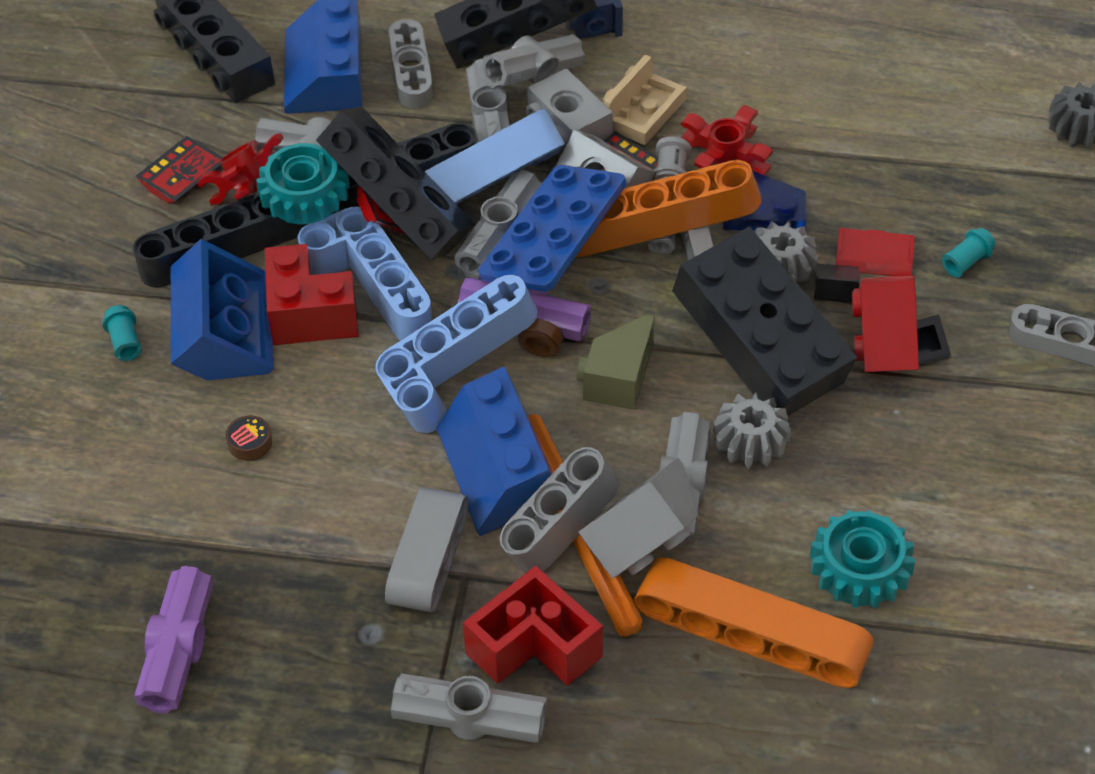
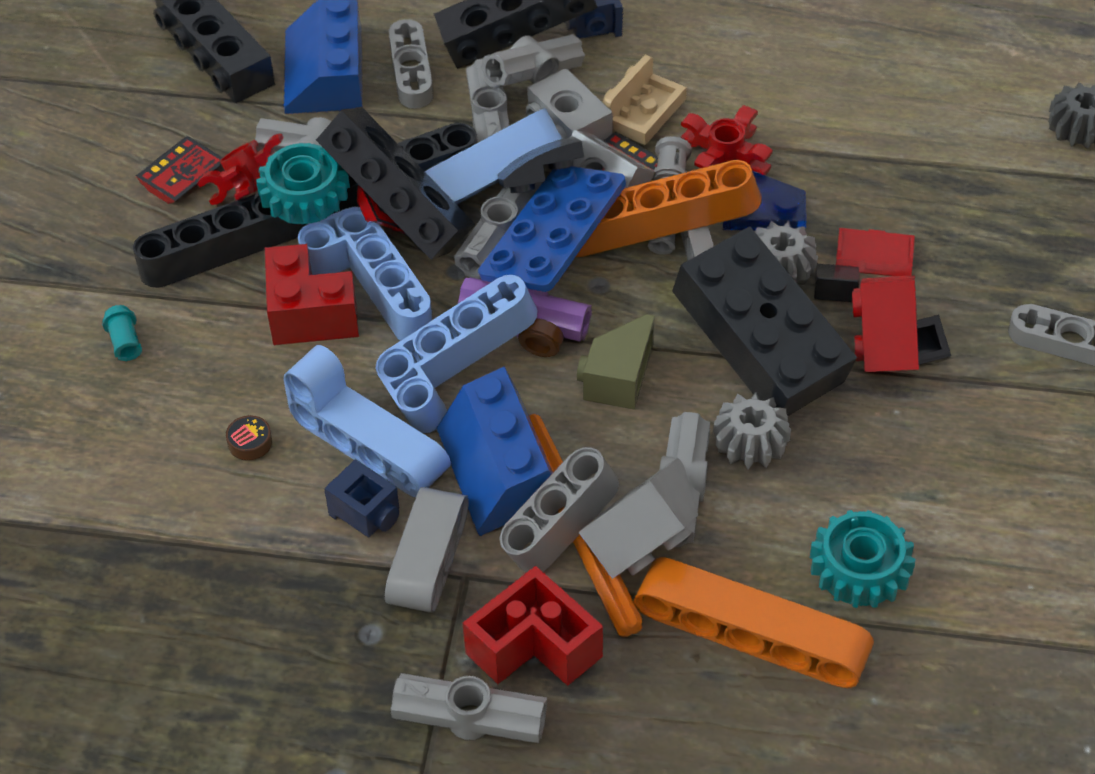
medium lavender piece [134,566,214,714] -> none
blue slope [171,239,274,380] -> none
teal pin [941,228,995,278] -> none
none -> light blue beam [283,345,451,497]
none -> dark blue brick [324,459,400,538]
none -> black slope [497,136,584,193]

